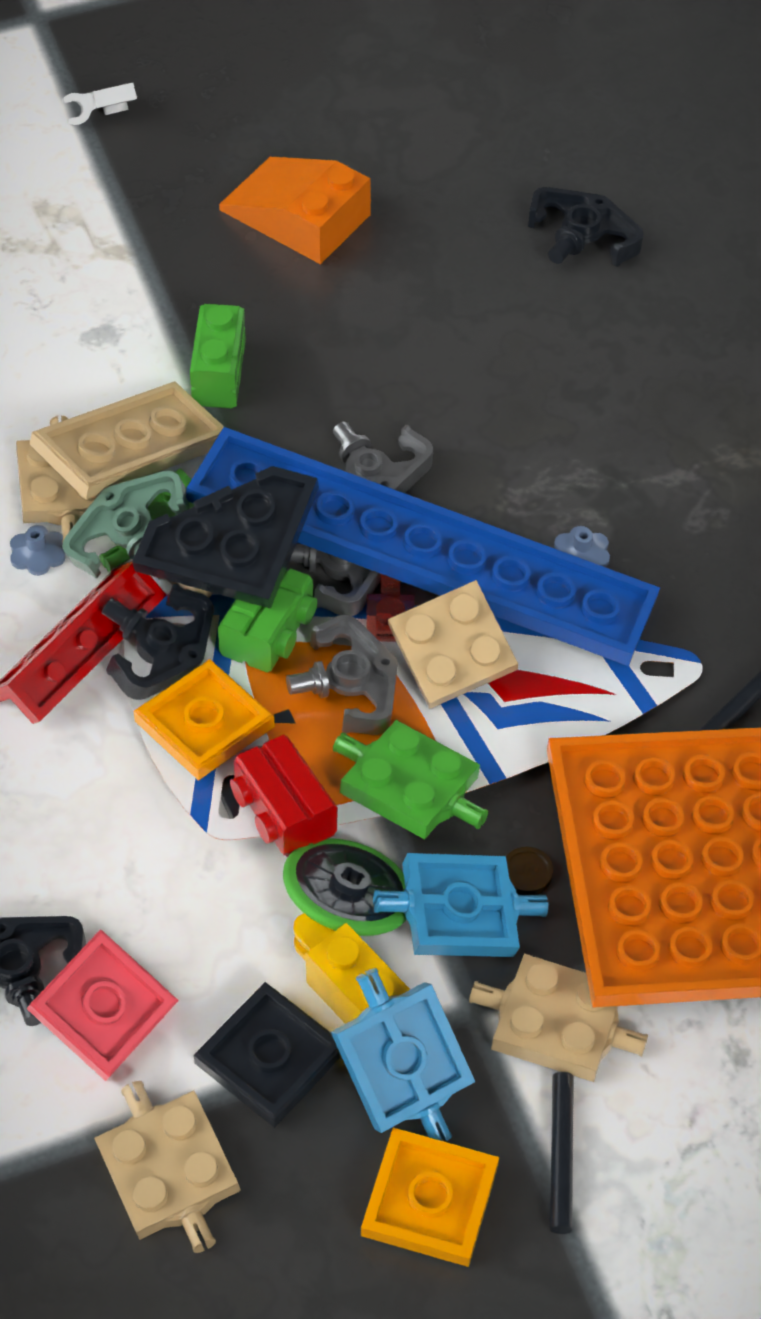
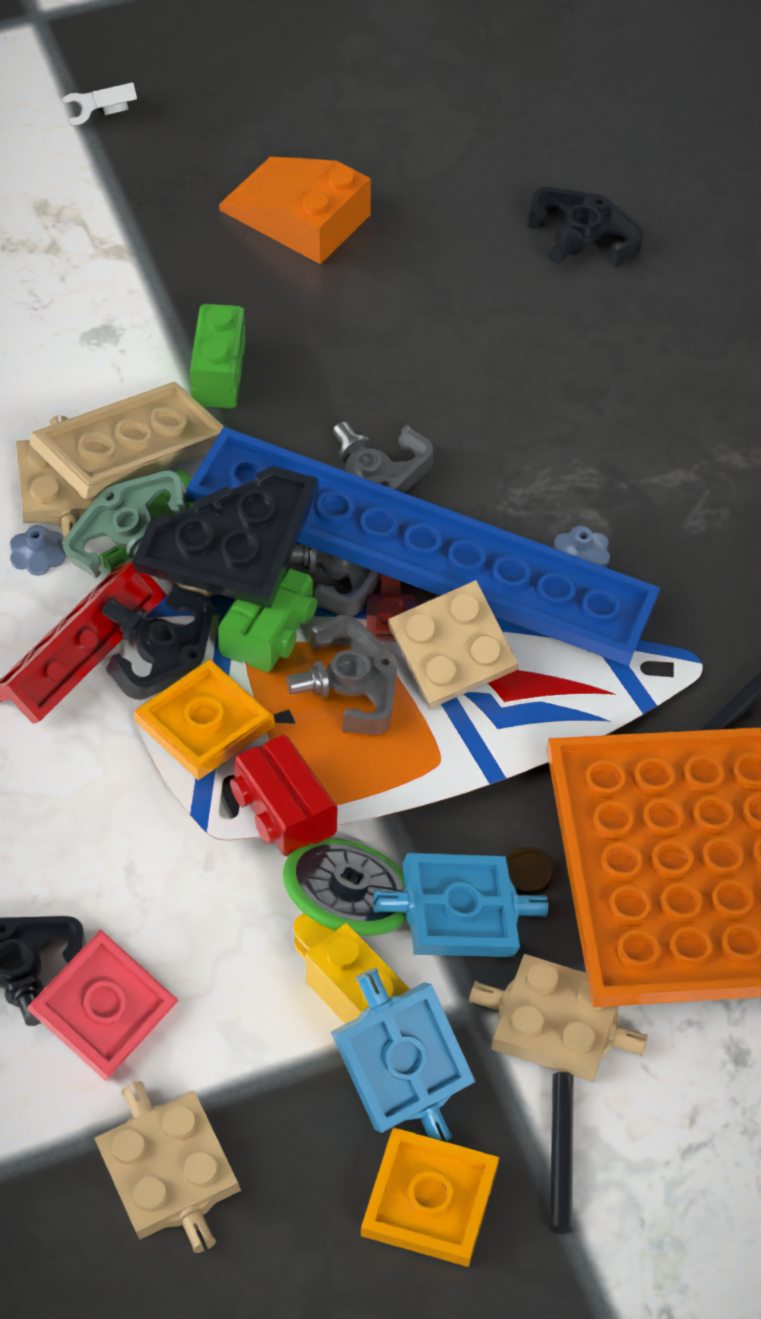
black plate [193,982,341,1128] -> none
bright green plate [333,720,488,840] -> none

